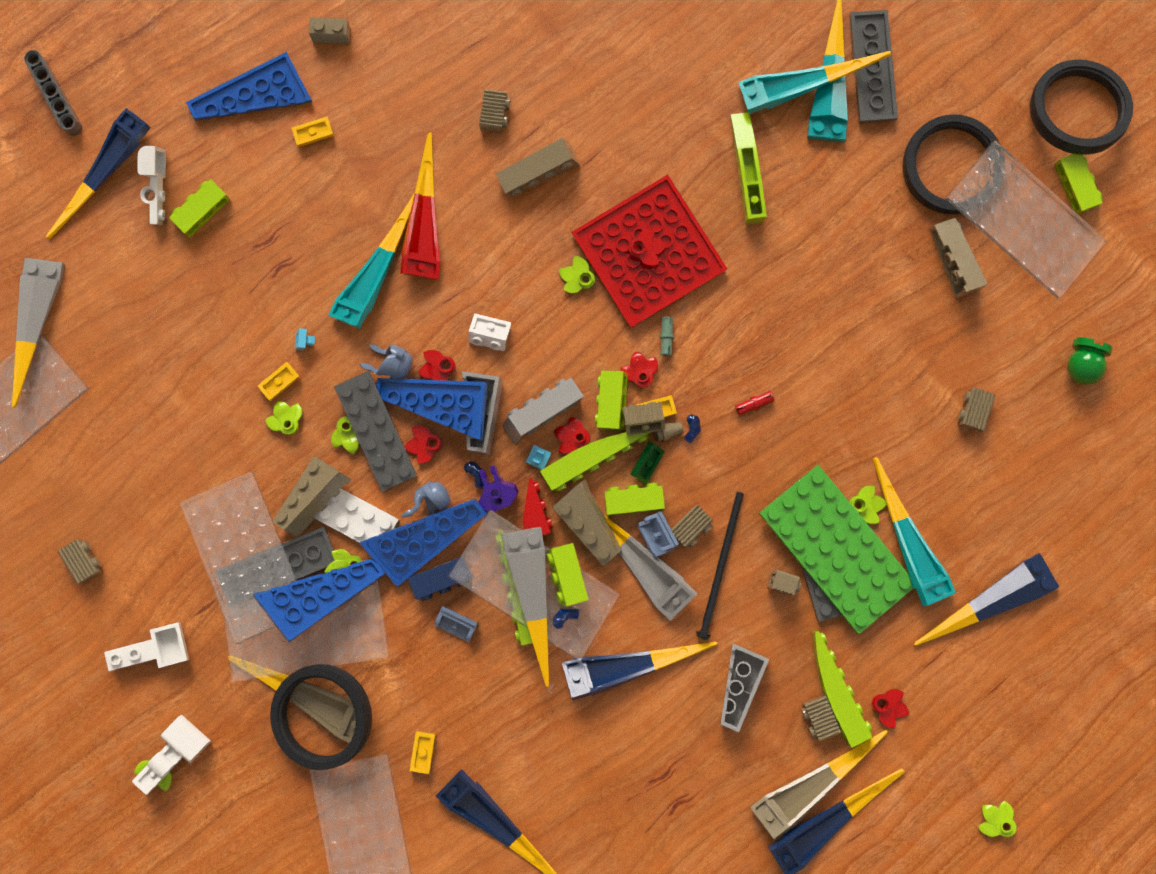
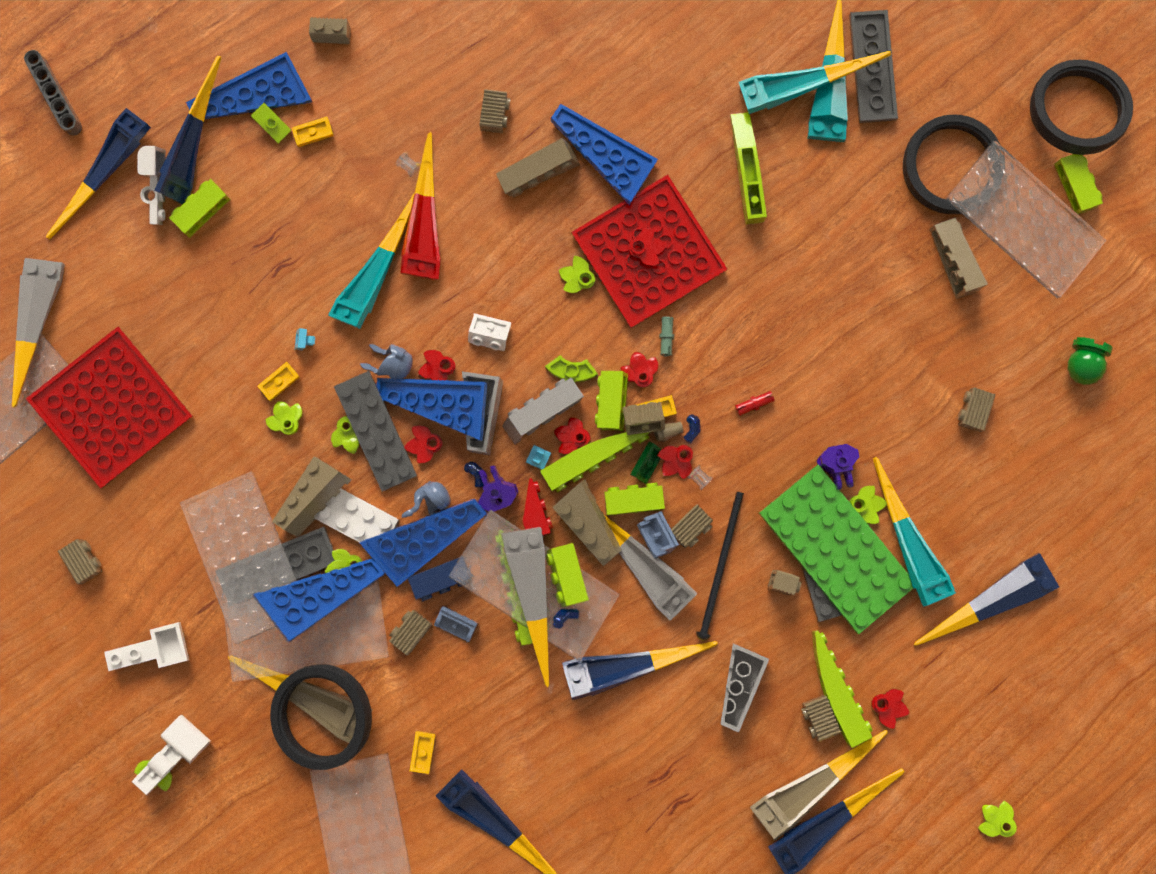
none -> red plate [26,326,193,489]
none -> dark blue plate [154,56,221,205]
none -> lime plate [251,103,291,143]
none -> dark tan brick [389,610,433,656]
none -> clear bush [396,152,421,177]
none -> lime tile [545,355,598,382]
none -> blue wing [551,104,658,206]
none -> red plate [658,445,693,479]
none -> clear bush [688,465,713,490]
none -> dark purple hinge [816,444,860,490]

